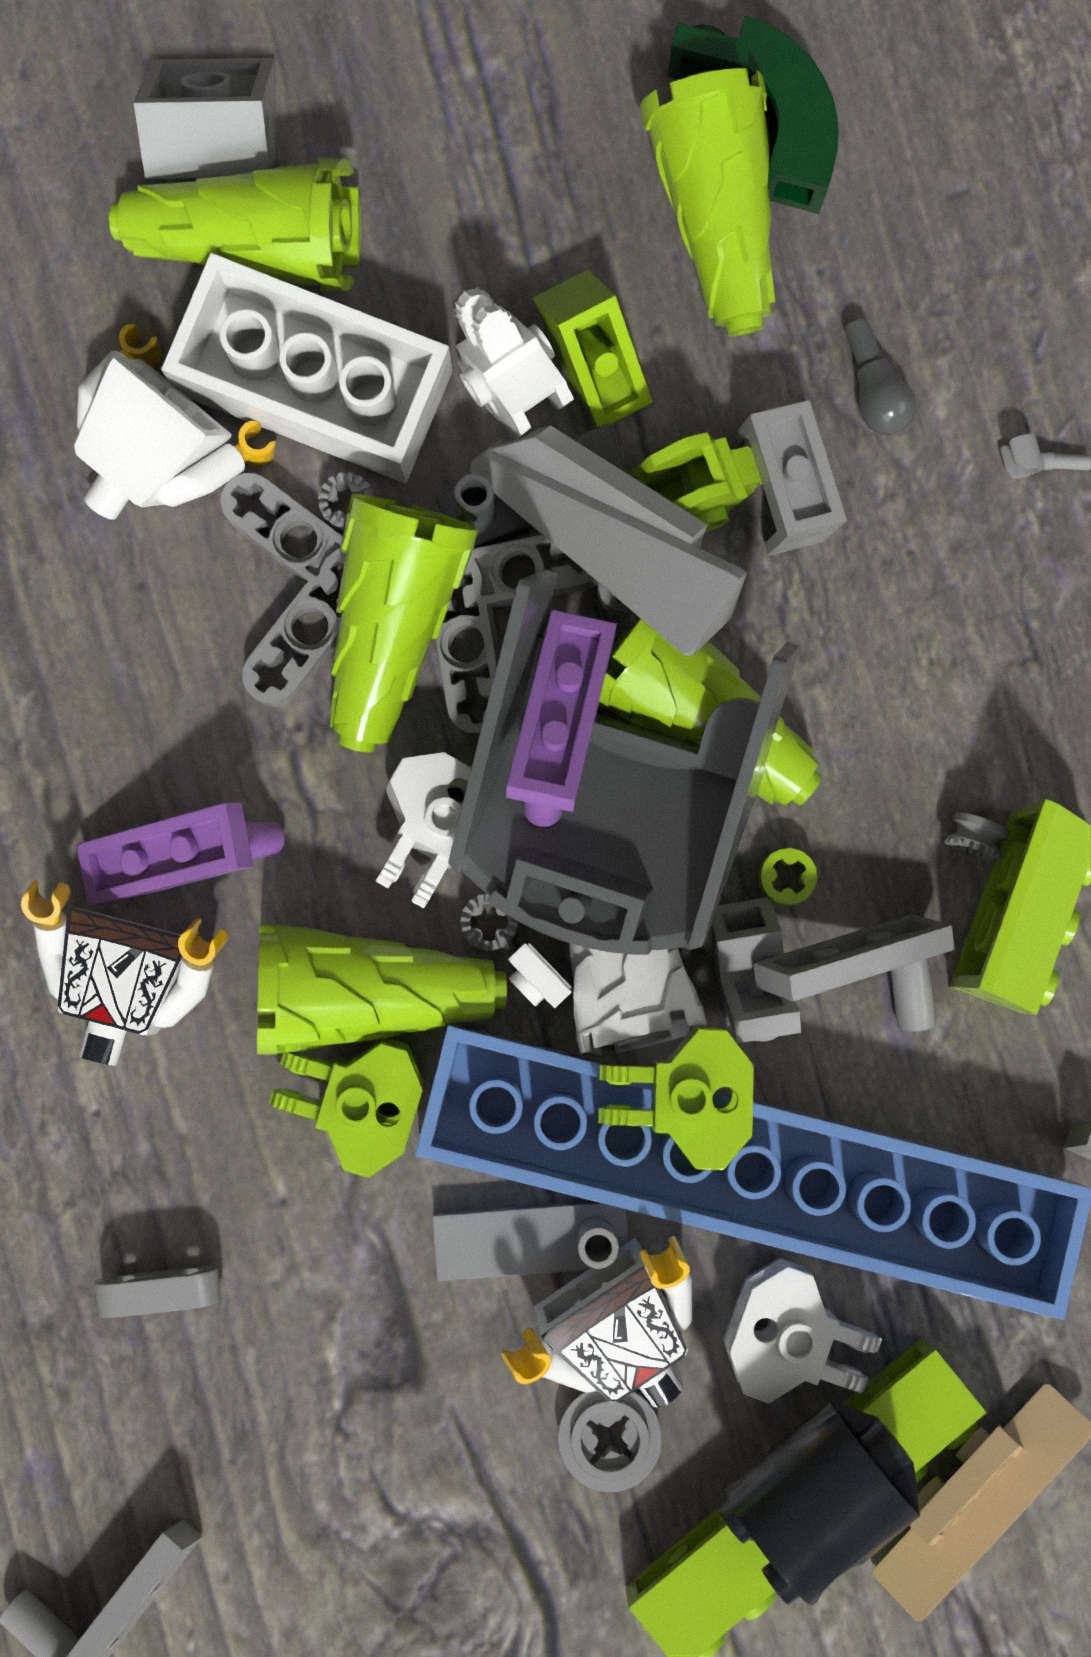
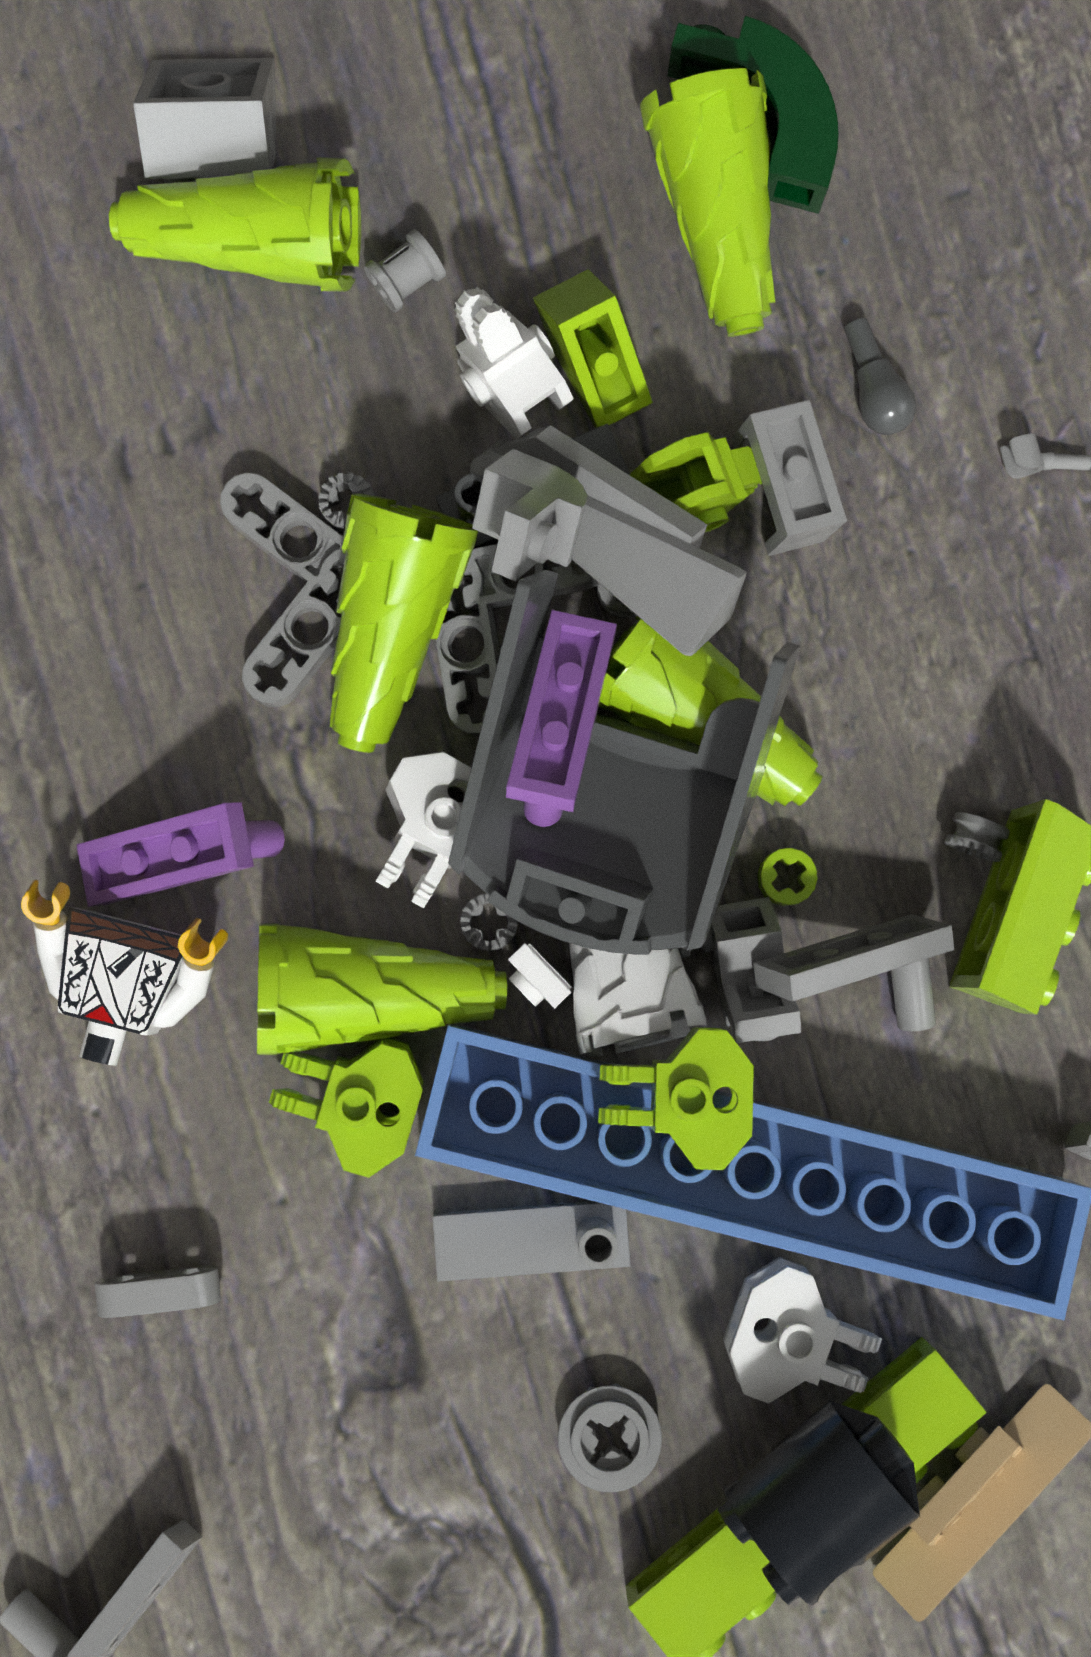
white torso [74,324,276,520] -> none
white brick [161,253,453,484] -> none
torso [500,1236,692,1408] -> none
none -> light grey bush [363,229,446,313]
none -> light grey brick [472,449,587,581]

